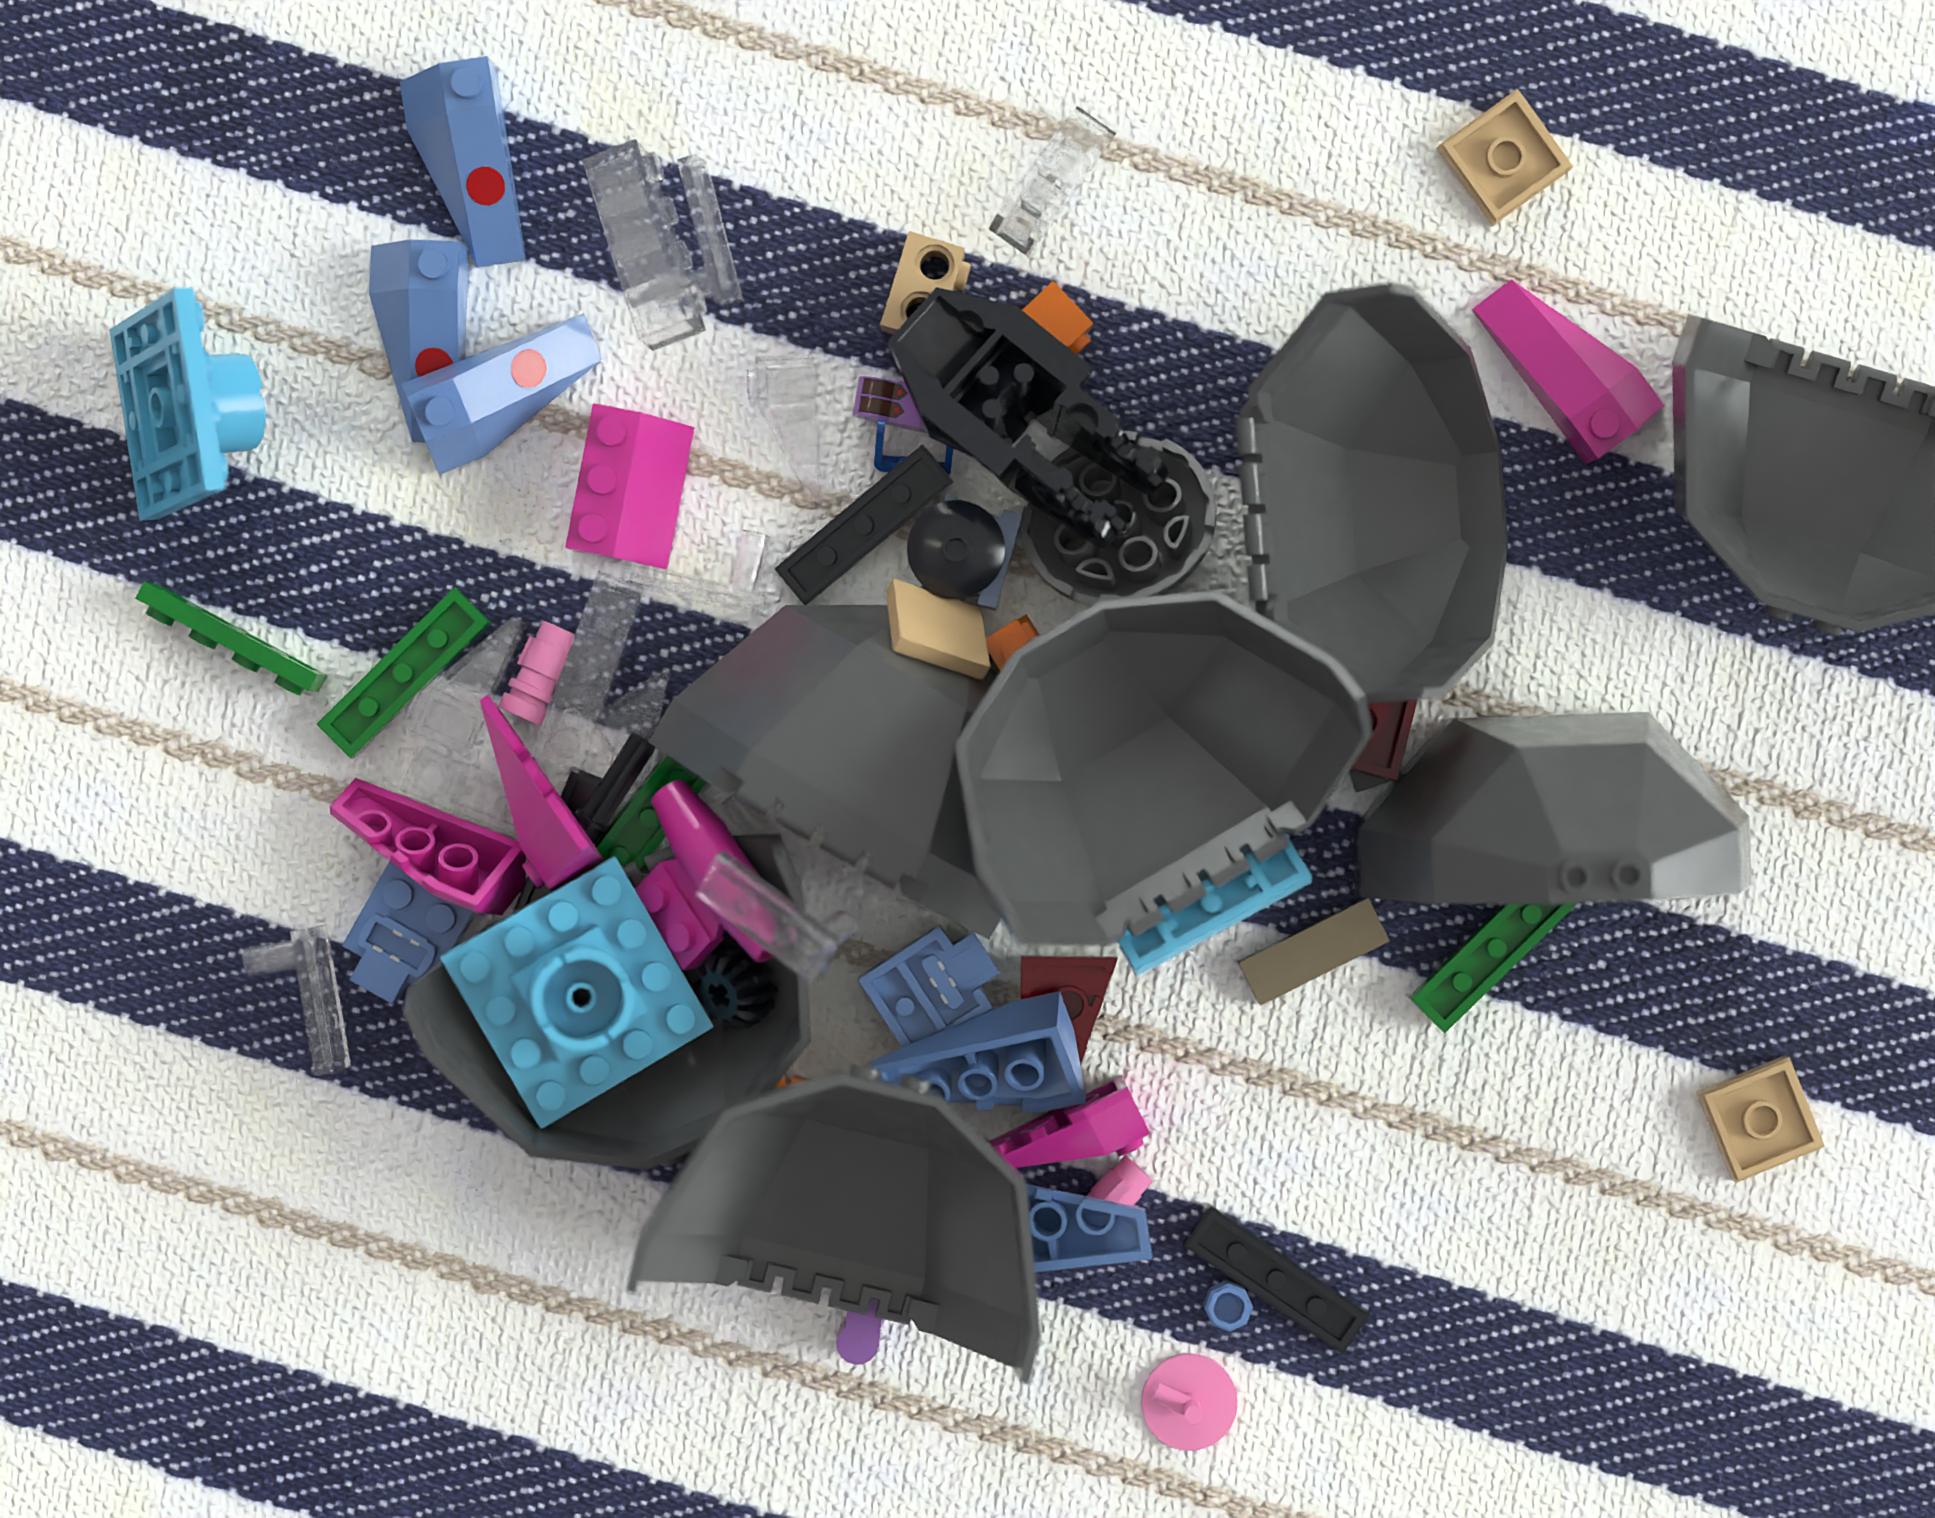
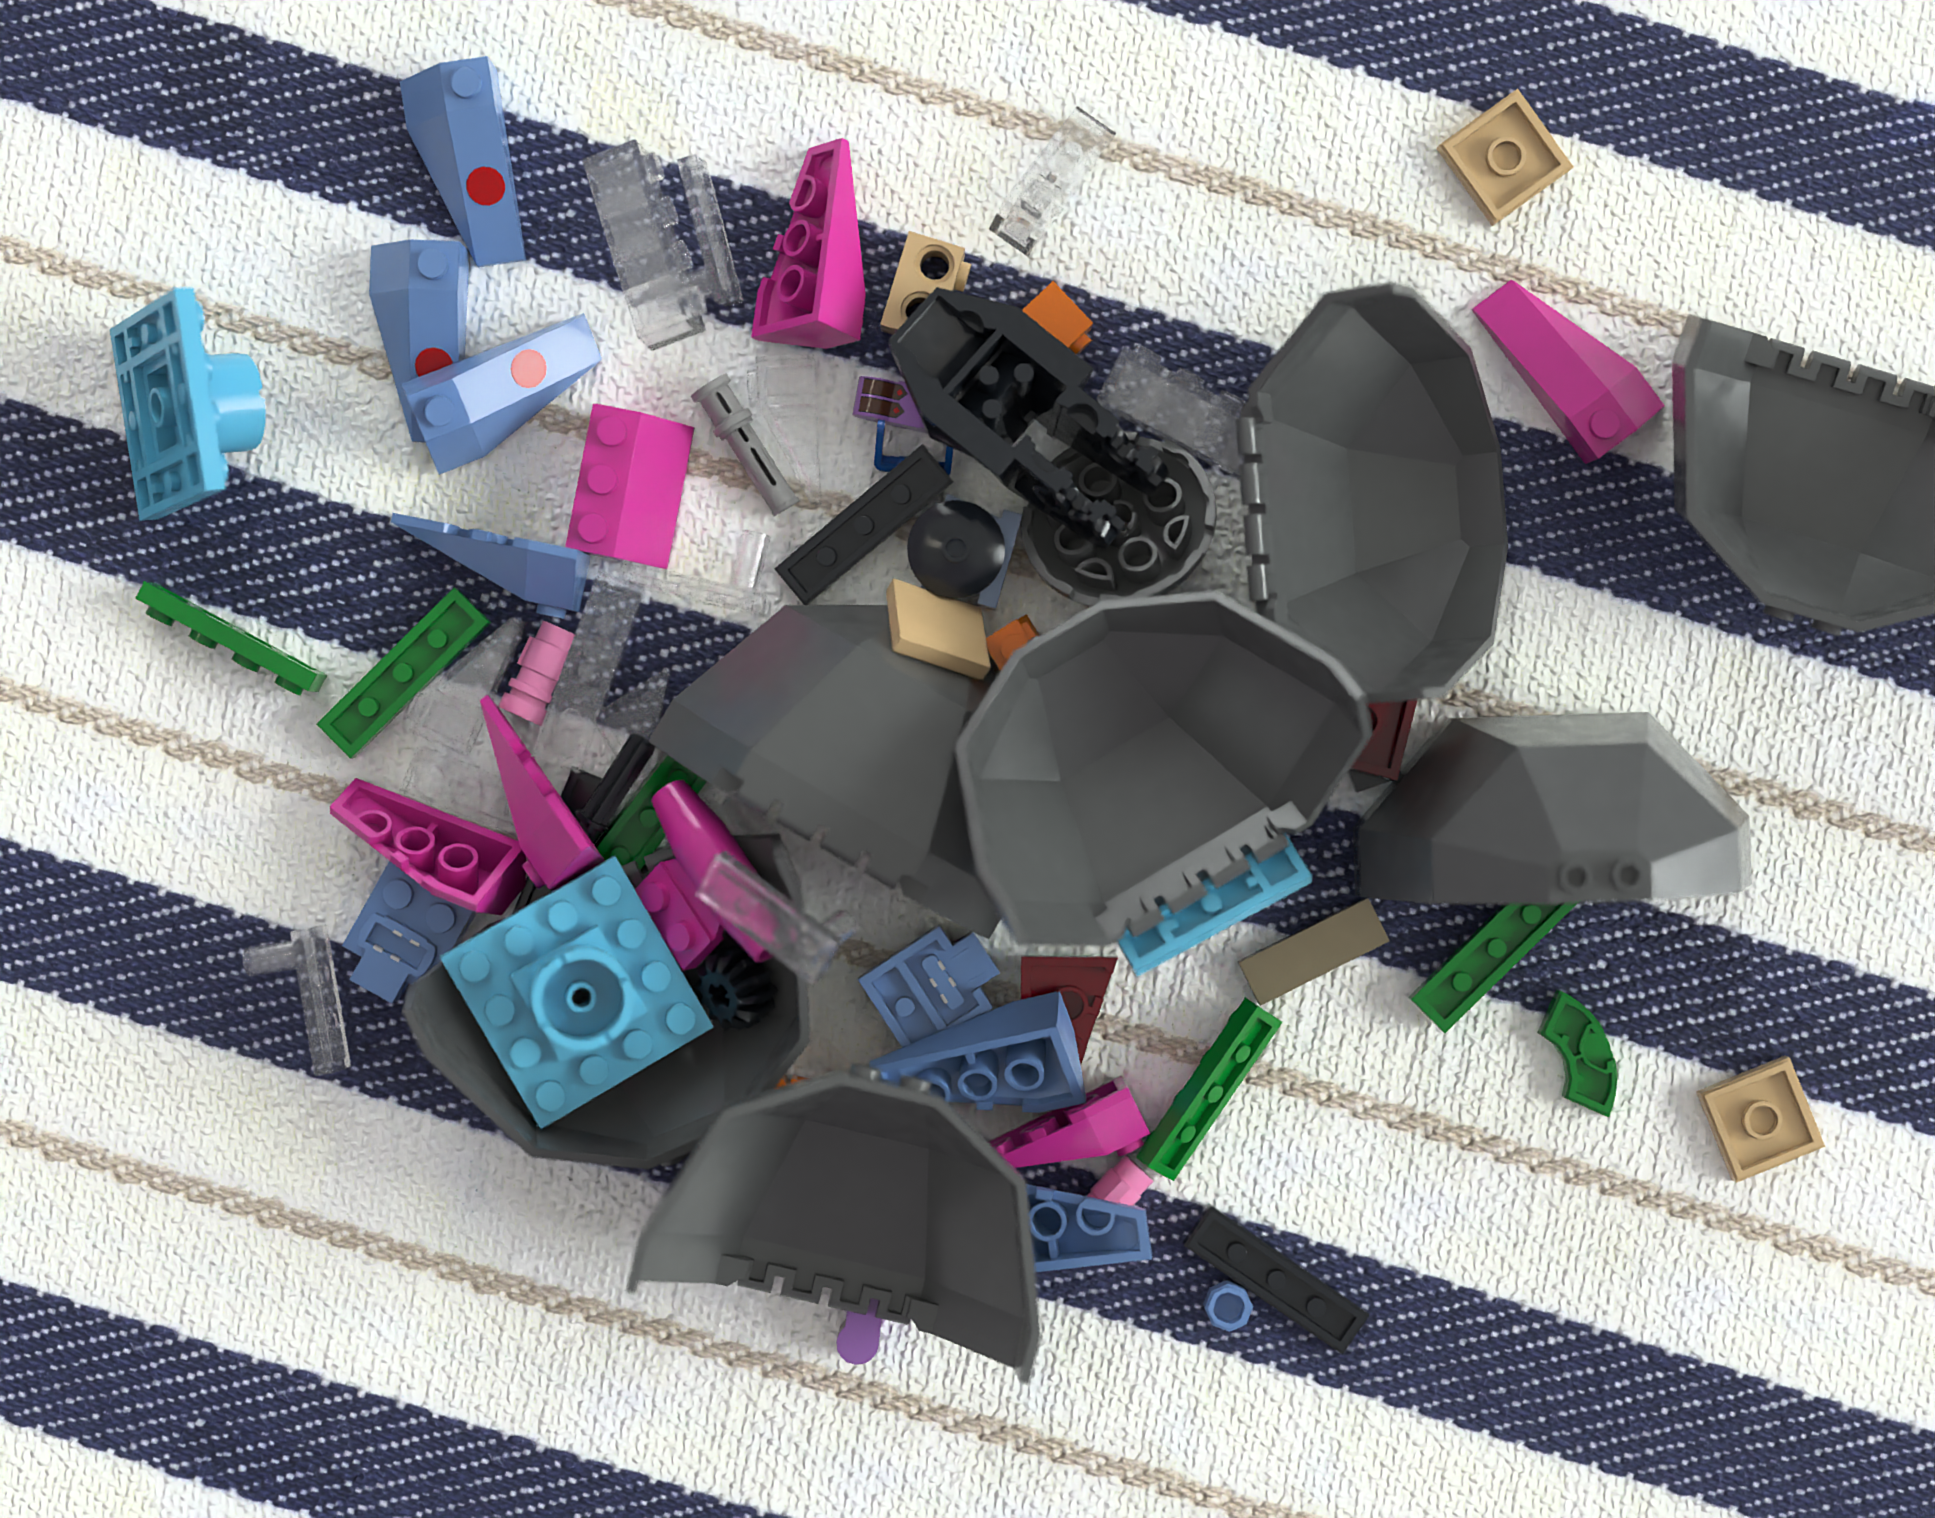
bright pink shield [1141,1353,1238,1451] -> none
none -> medium blue wedge [391,513,591,619]
none -> light grey pin [691,373,800,517]
none -> dark pink wedge [751,138,866,349]
none -> clear brick [1096,345,1246,481]
none -> green plate [1136,997,1283,1181]
none -> green tile [1537,989,1617,1118]

